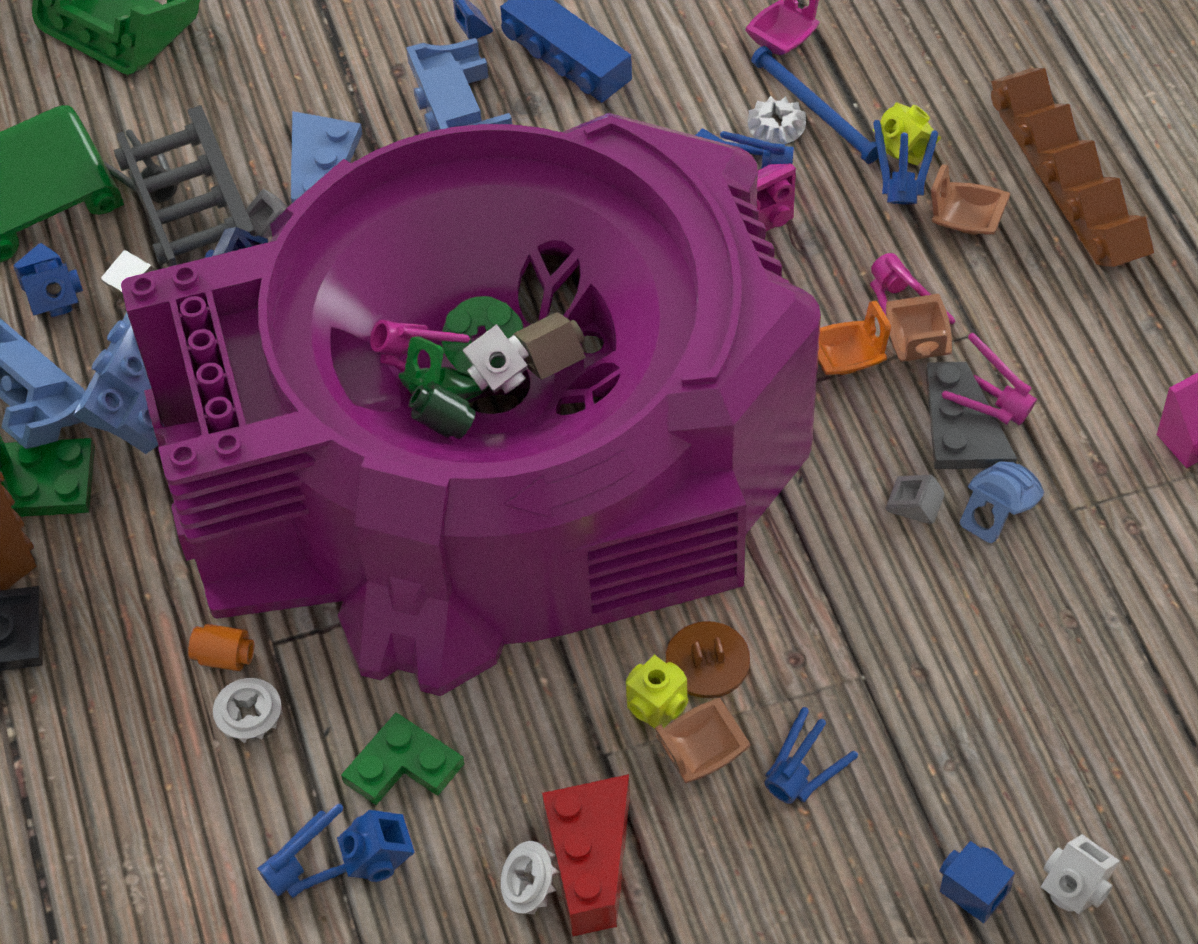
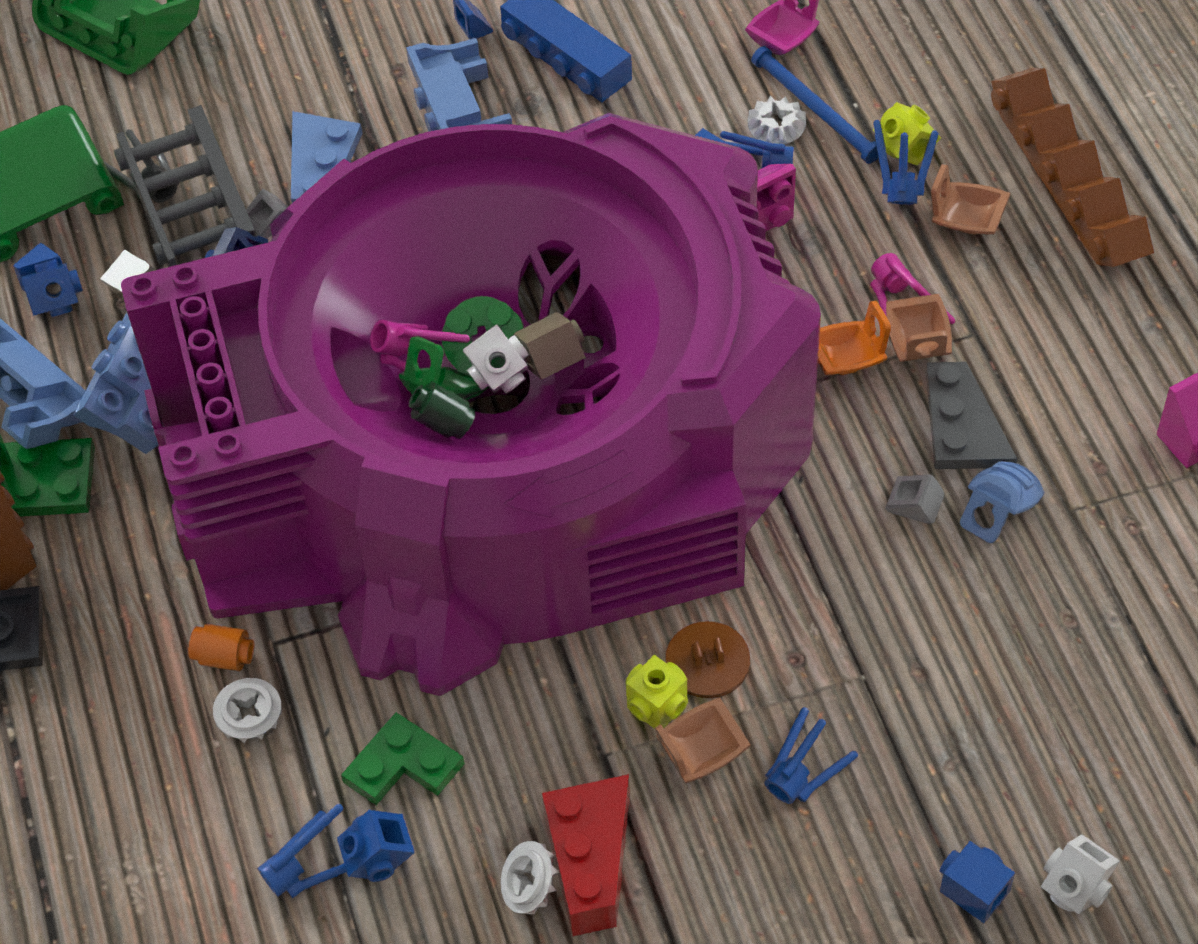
dark pink plant [942,333,1037,426] -> none

